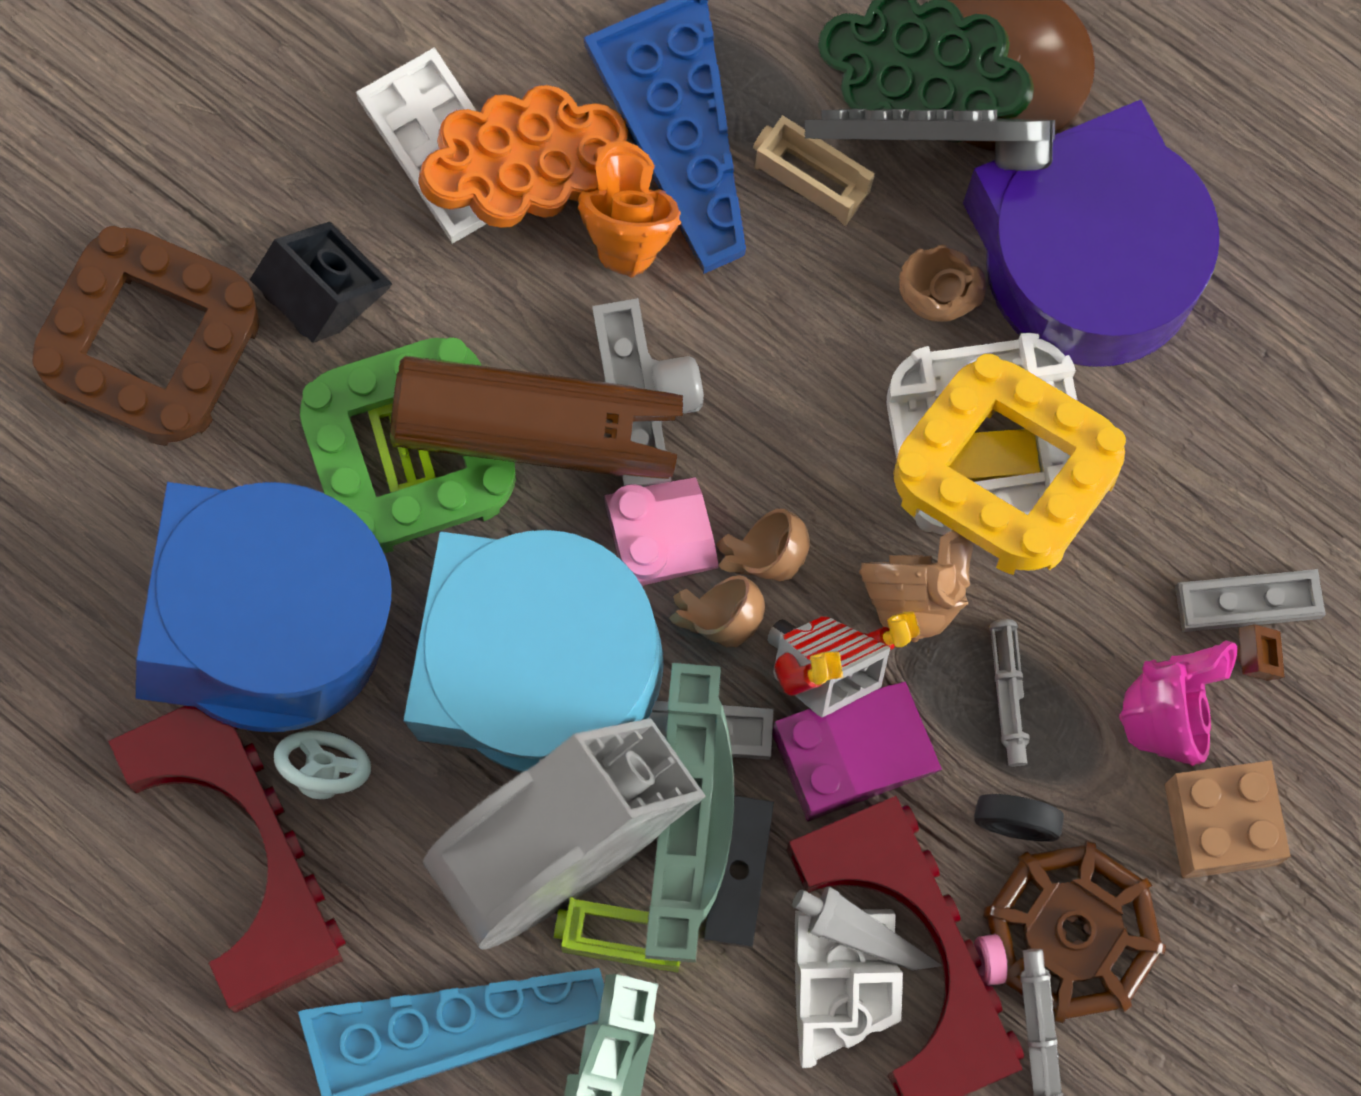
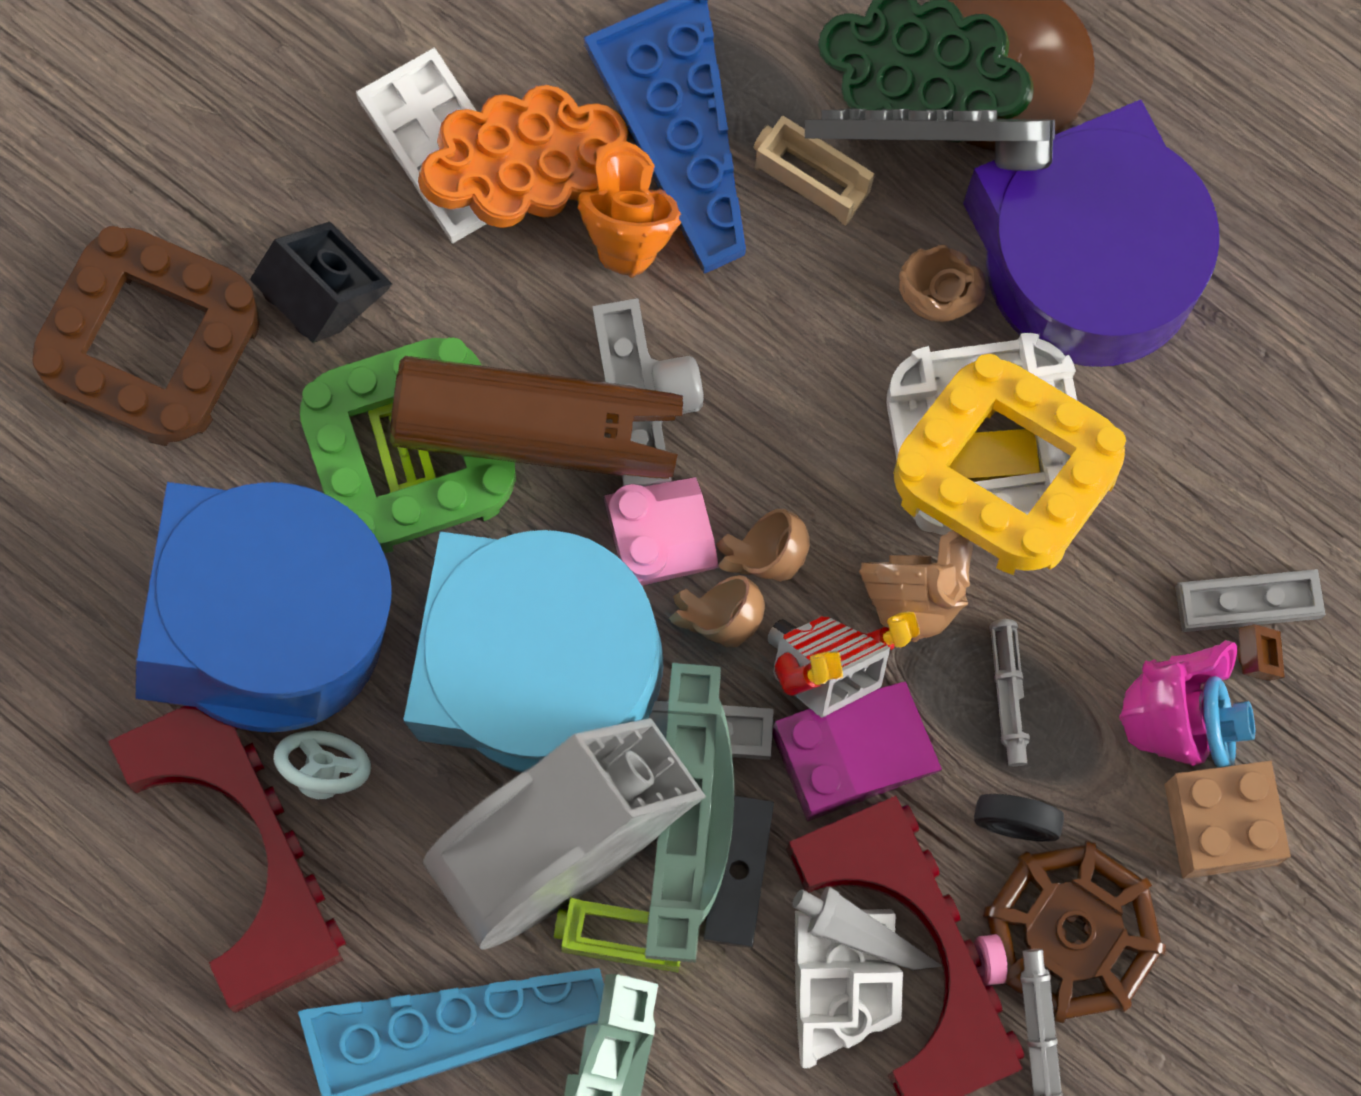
none -> dark azure piece [1203,676,1255,768]

